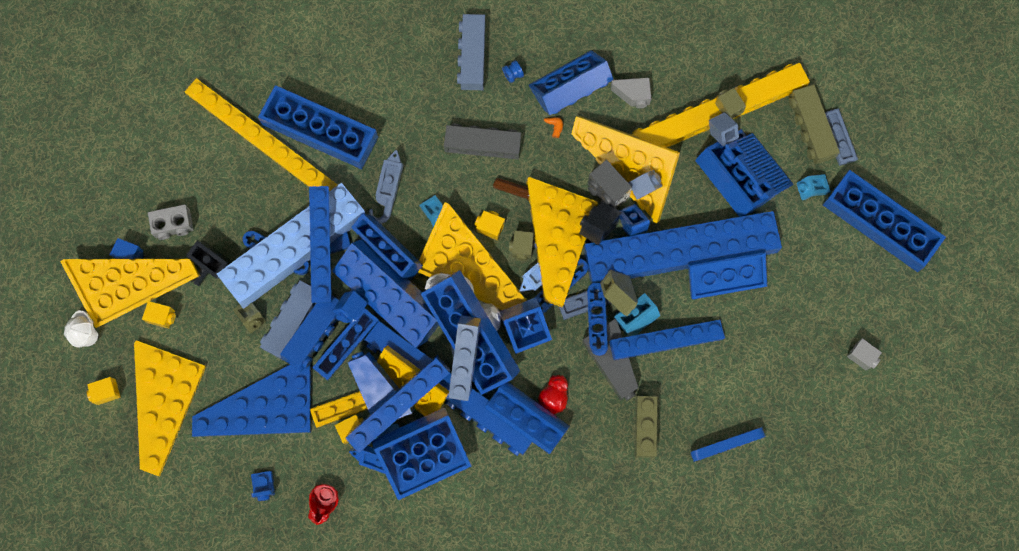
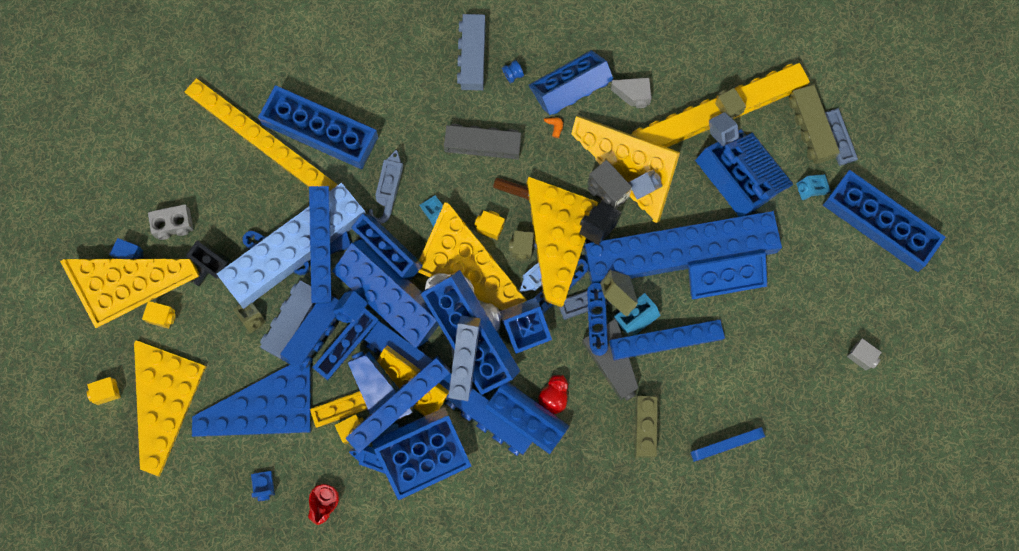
white piece [64,310,98,348] -> none
blue slope [620,204,650,236] -> none

